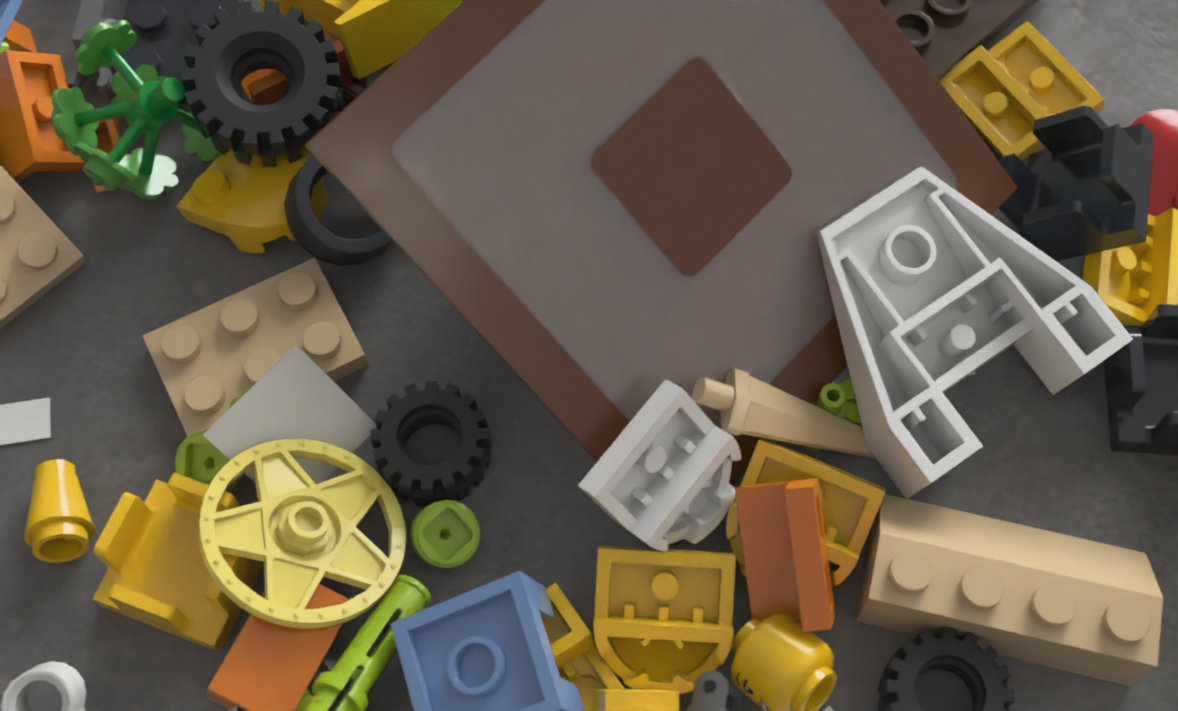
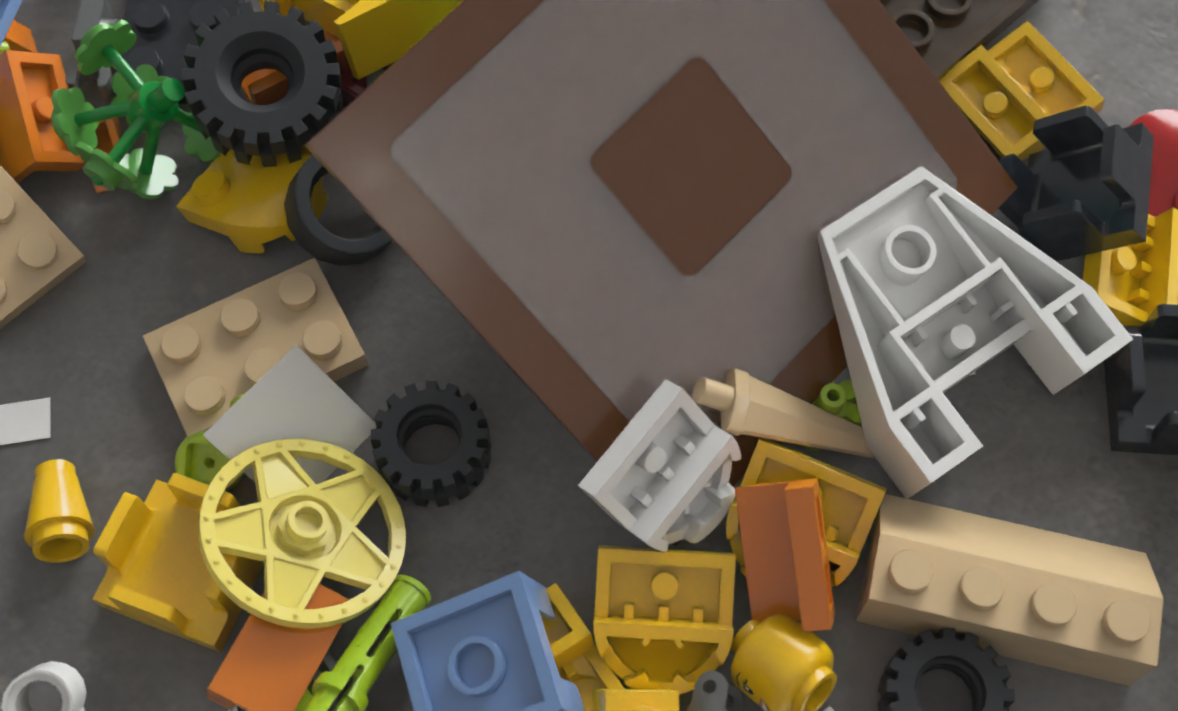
lime tile [410,500,480,568] -> none

